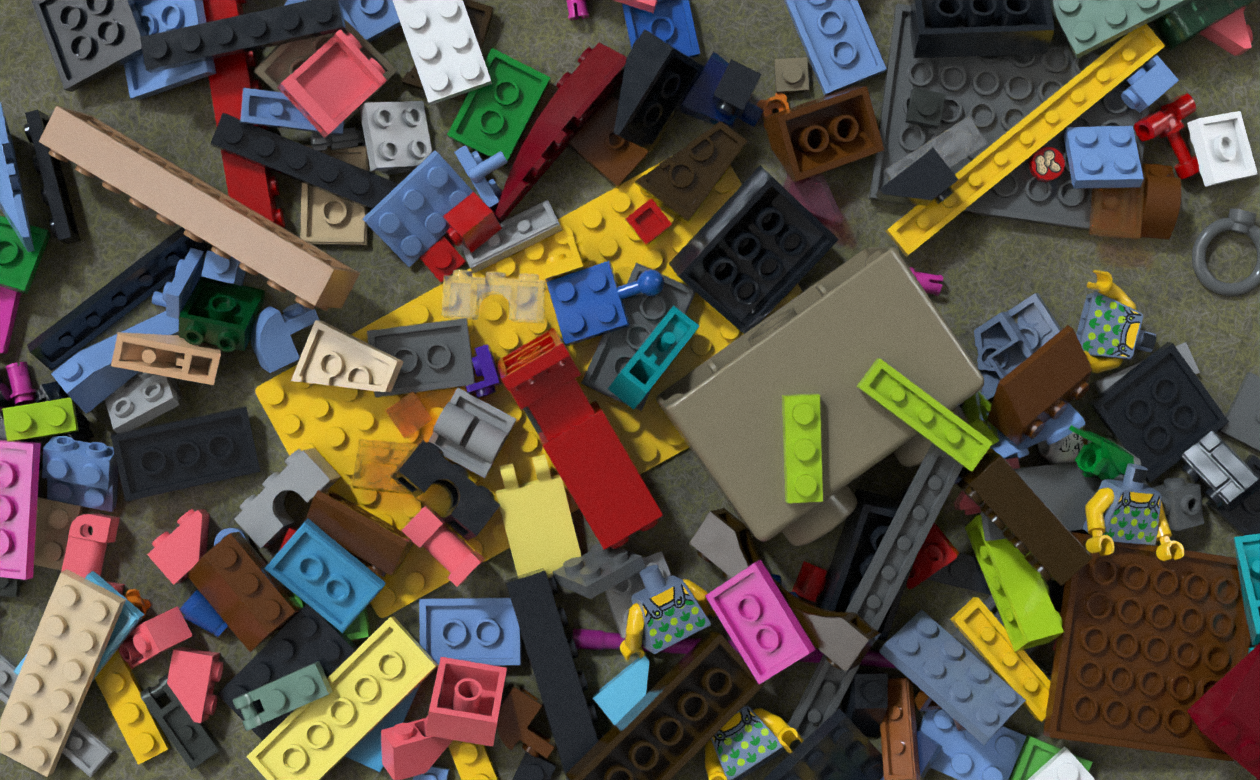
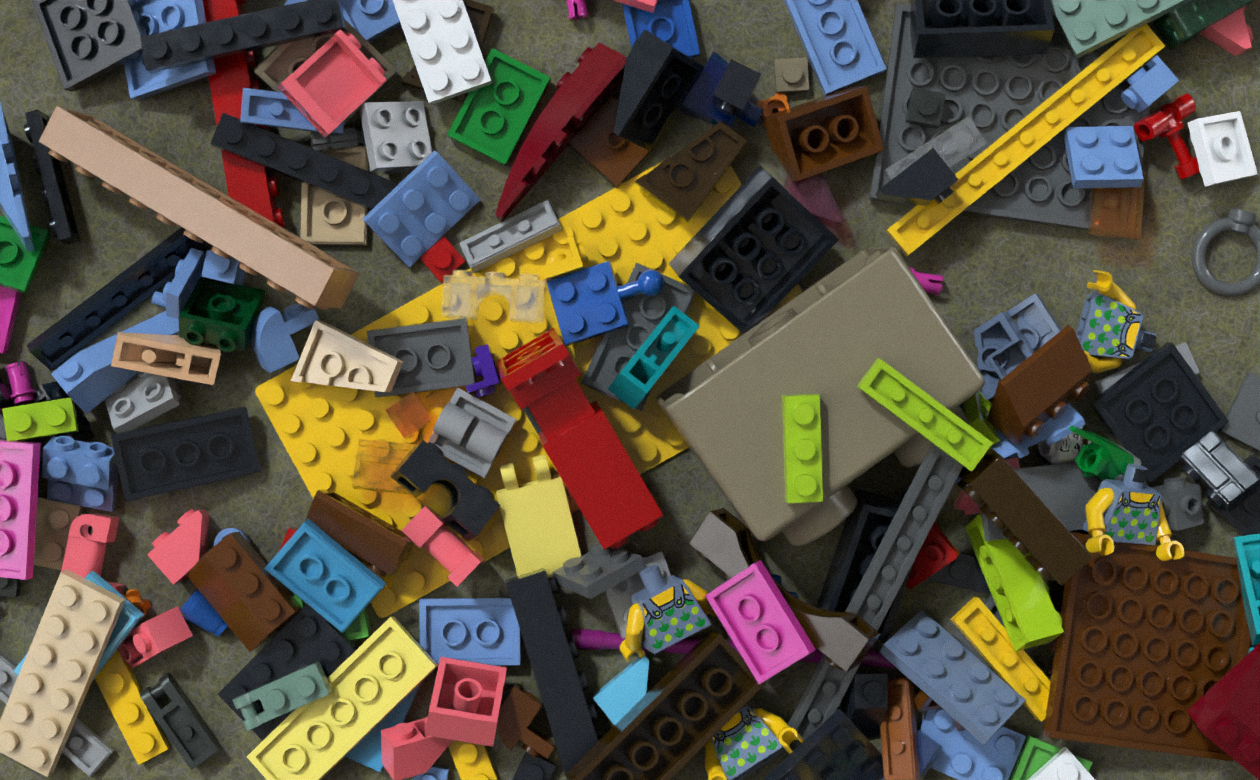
coral slope [167,647,223,723] -> none
light grey arch [234,448,341,548] -> none
red brick [443,192,502,253] -> none
medium blue plate [455,145,508,211] -> none
red plate [625,198,672,246] -> none
red plate [792,561,827,602] -> none
tile [1029,147,1065,182] -> none
reddish brown brick [1134,163,1181,240] -> none

